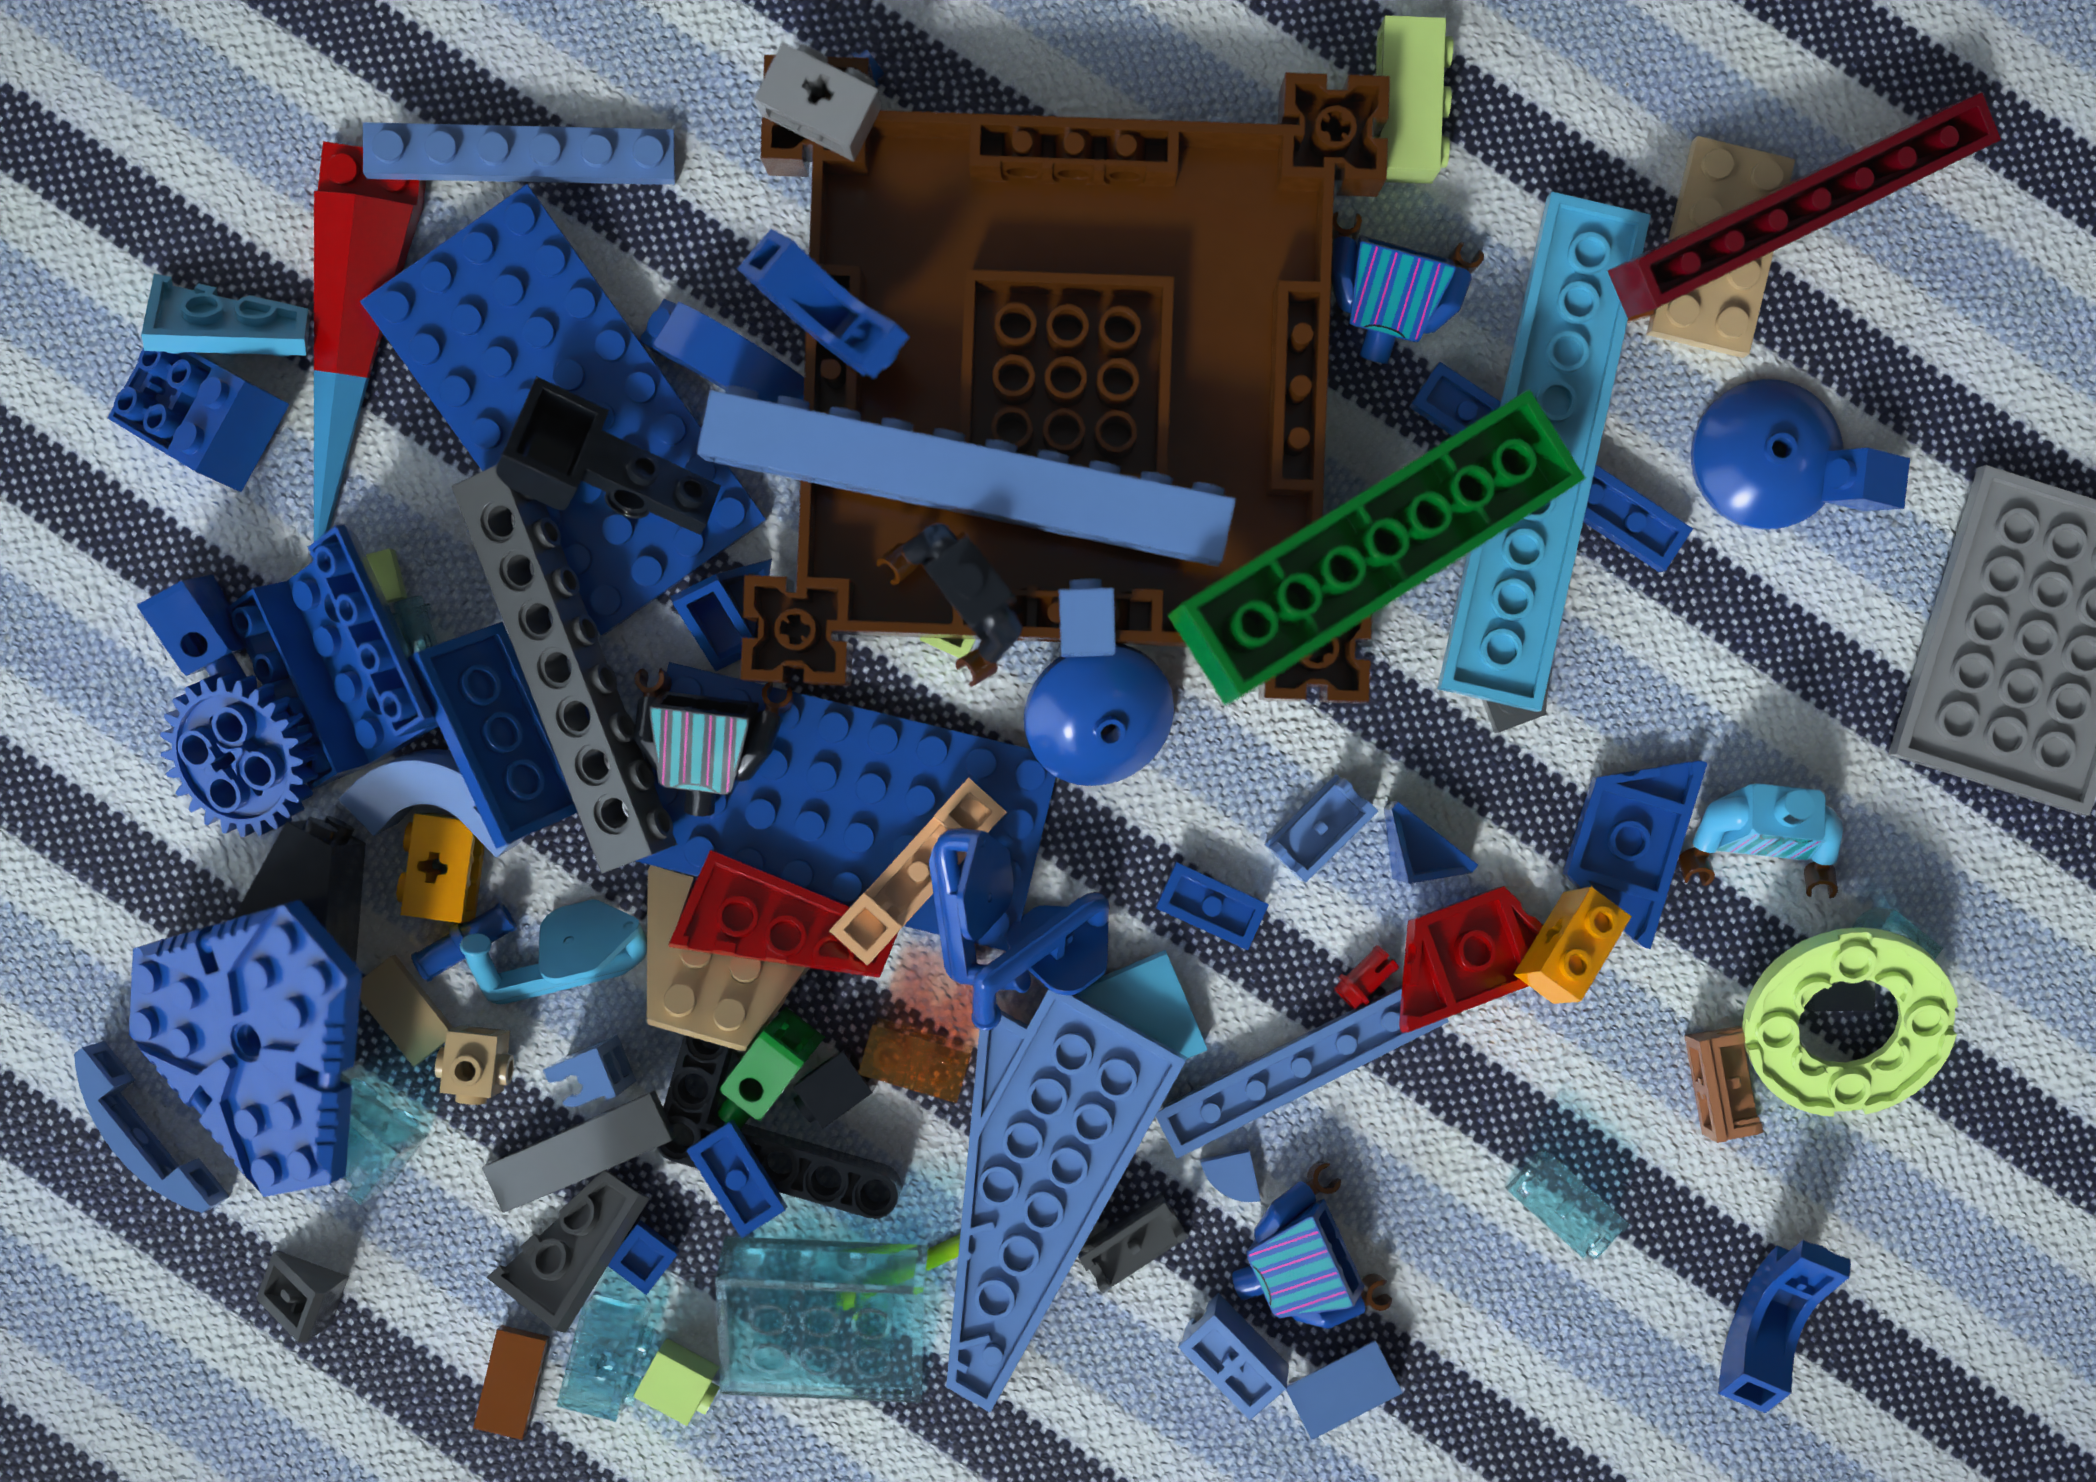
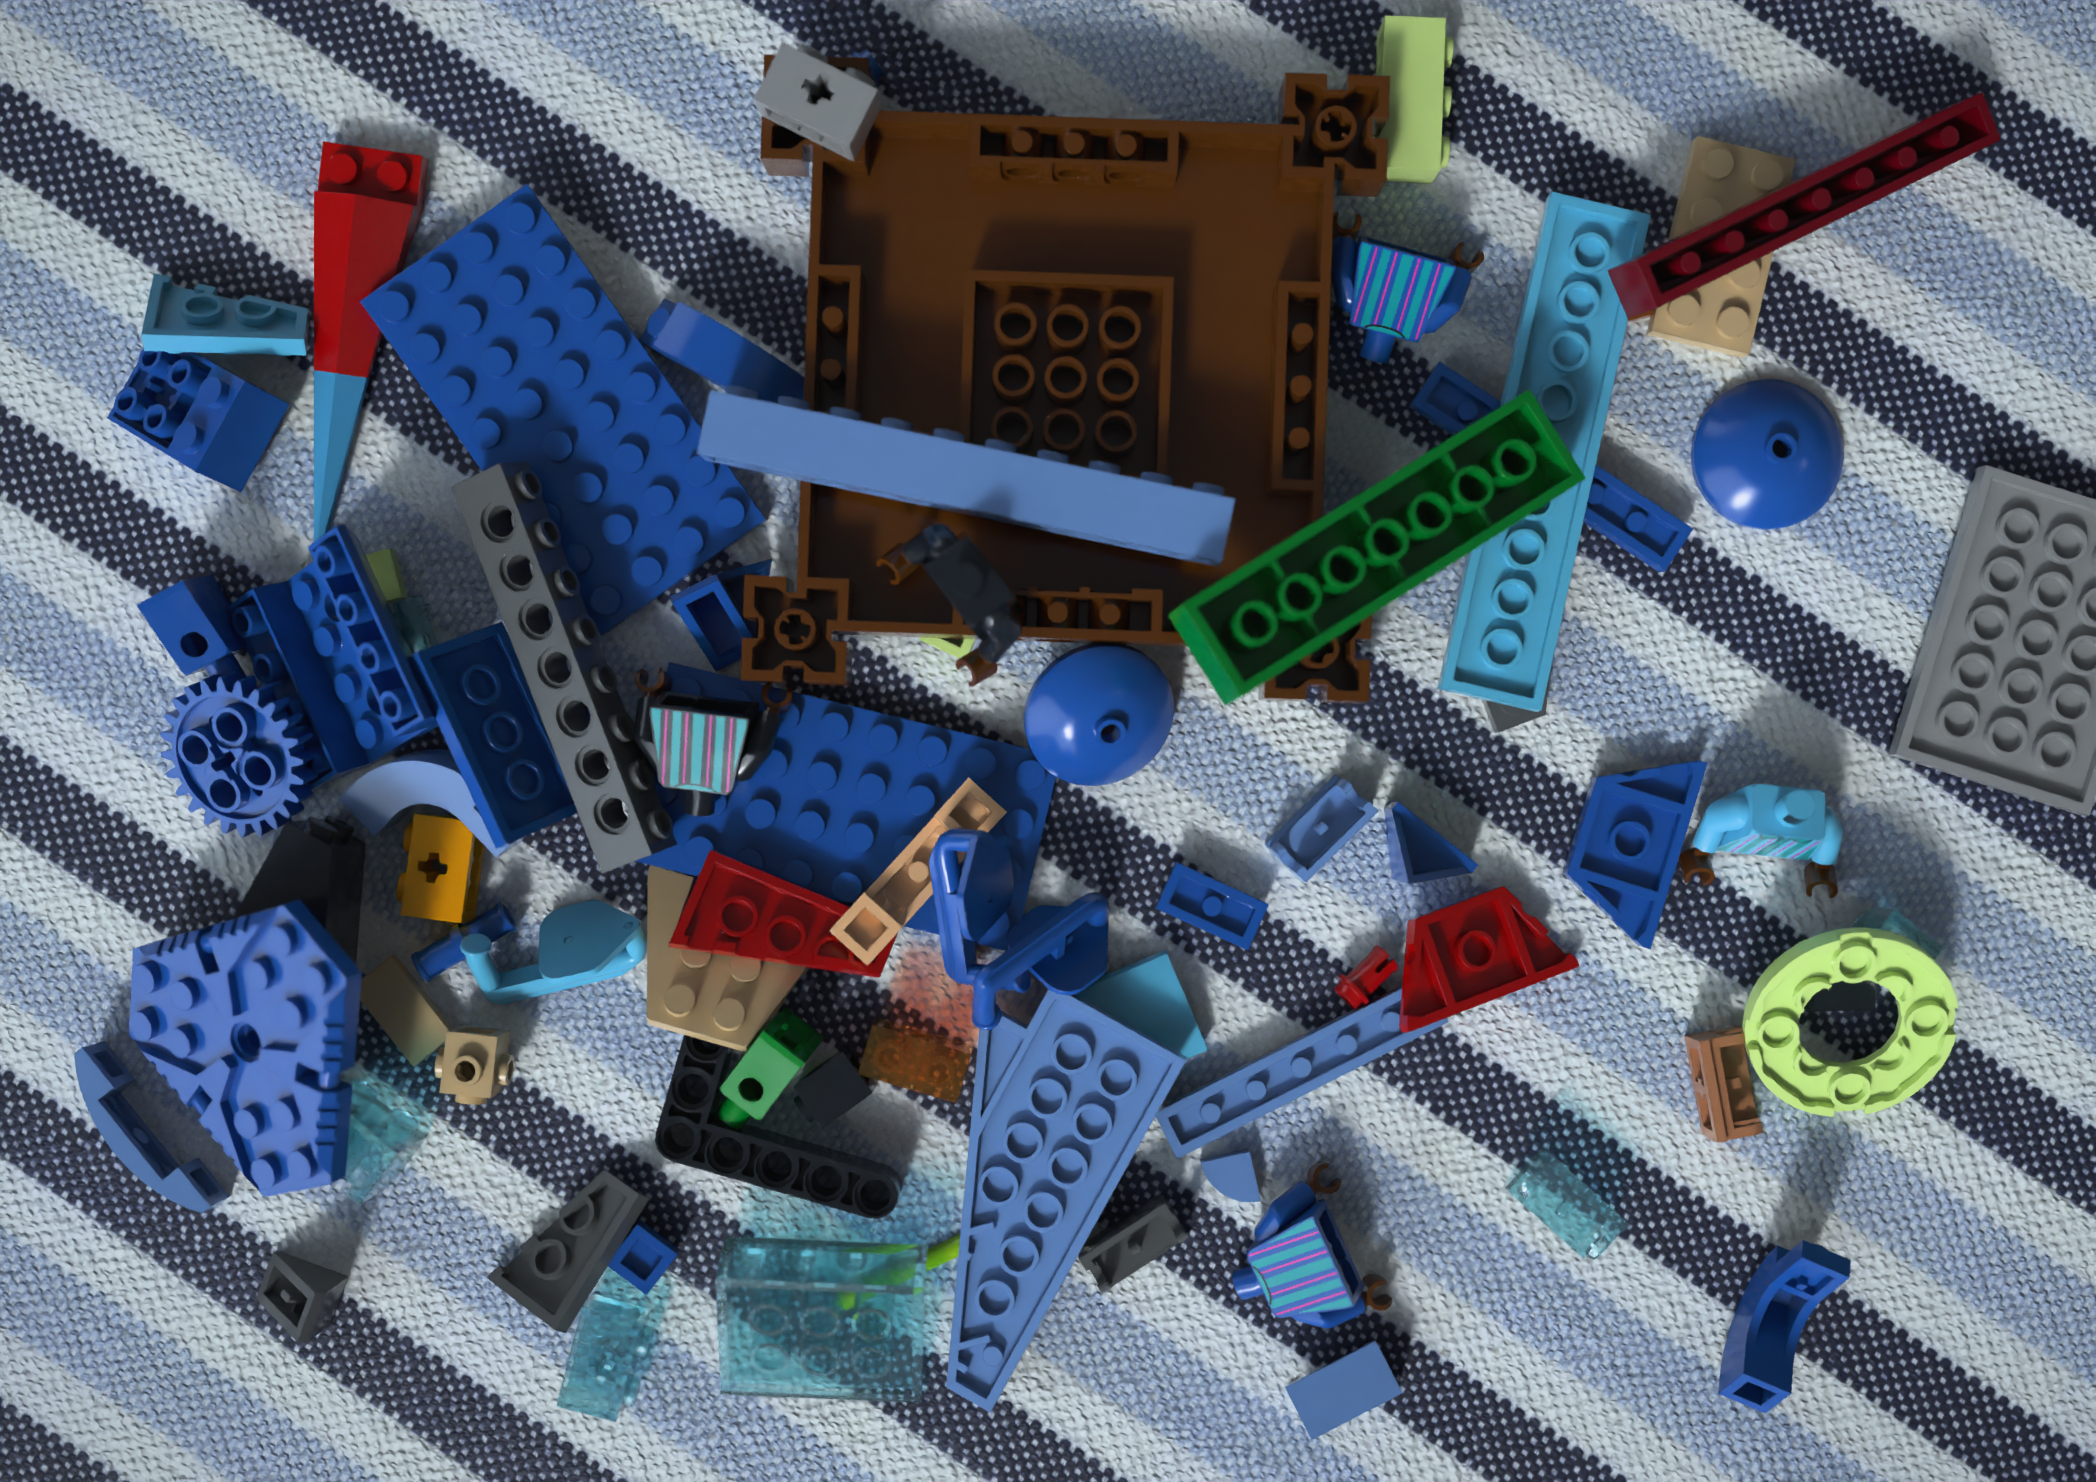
medium blue plate [363,122,675,185] -> none
dark orange tile [473,1325,550,1440] -> none
dark grey slope [482,1090,676,1213] -> none
black plate [496,376,721,535] -> none
medium blue hinge [543,1035,636,1107] -> none
yellowish green brick [633,1338,720,1426] -> none
blue plate [686,1119,788,1238] -> none
blue arch [737,228,909,378] -> none
medium blue brick [1059,579,1115,657] -> none
medium blue hinge [1178,1293,1289,1420] -> none
light orange brick [1513,887,1632,1004] -> none
blue brick [1821,448,1910,511] -> none

